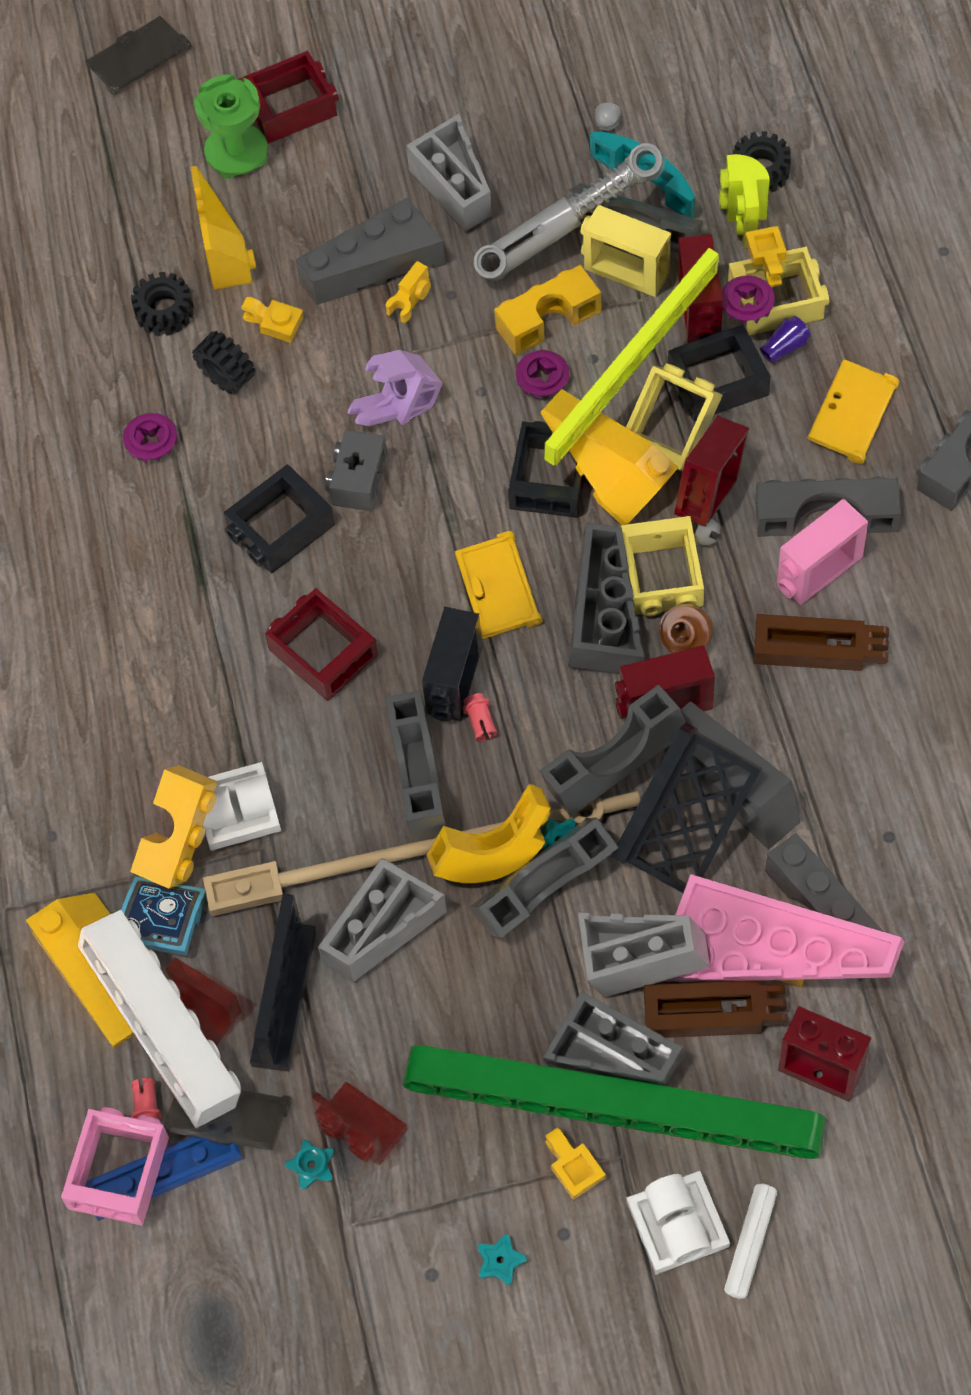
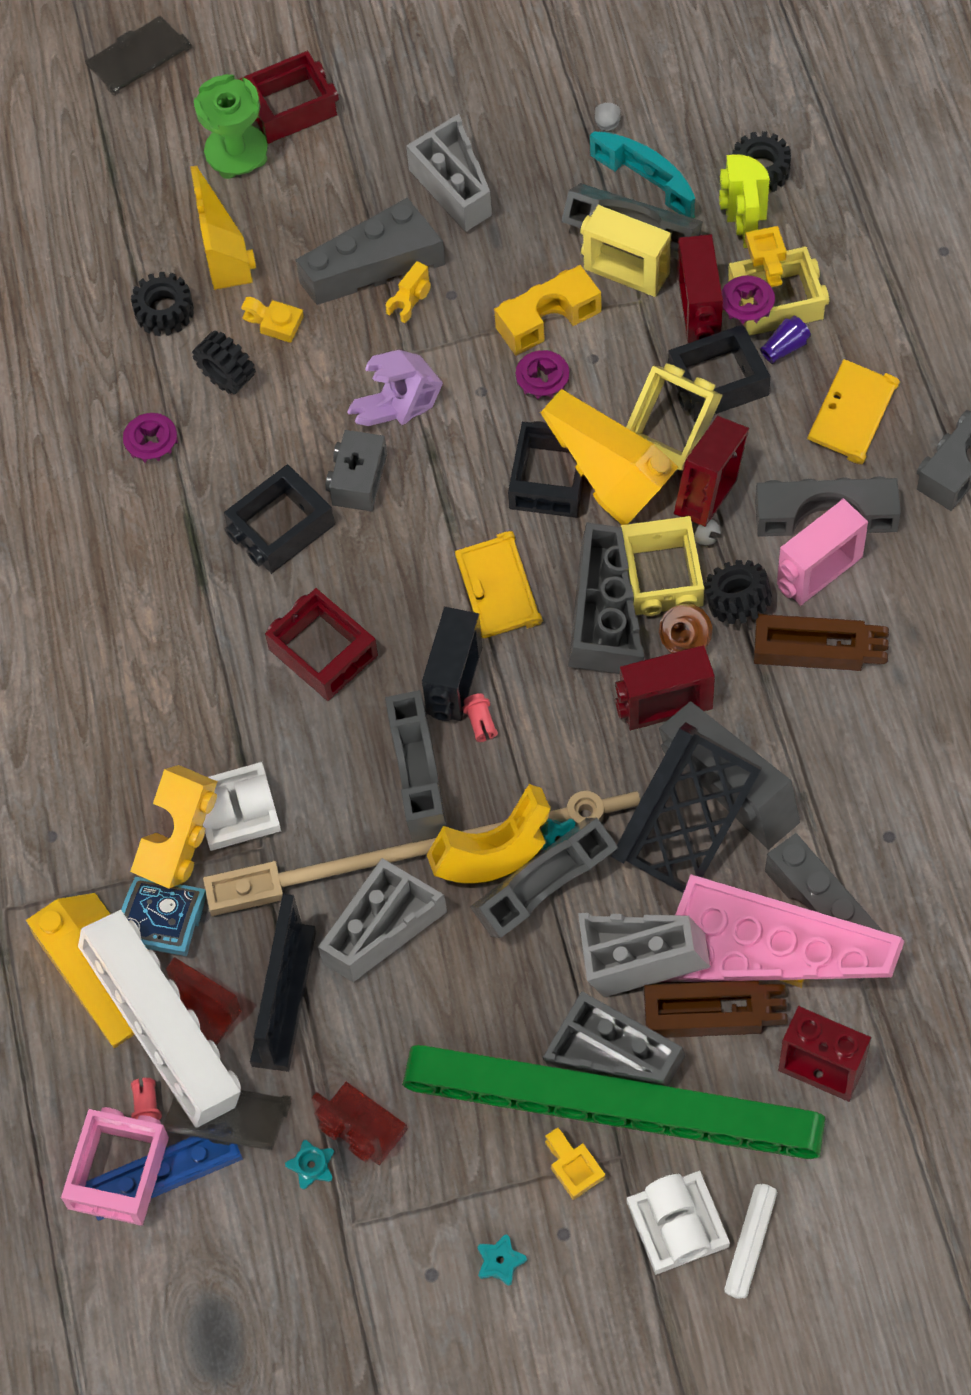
light grey piece [474,143,665,281] -> none
dark grey arch [539,685,685,817] -> none
neon yellow tile [544,248,719,466] -> none
none -> black tyre [704,560,772,624]

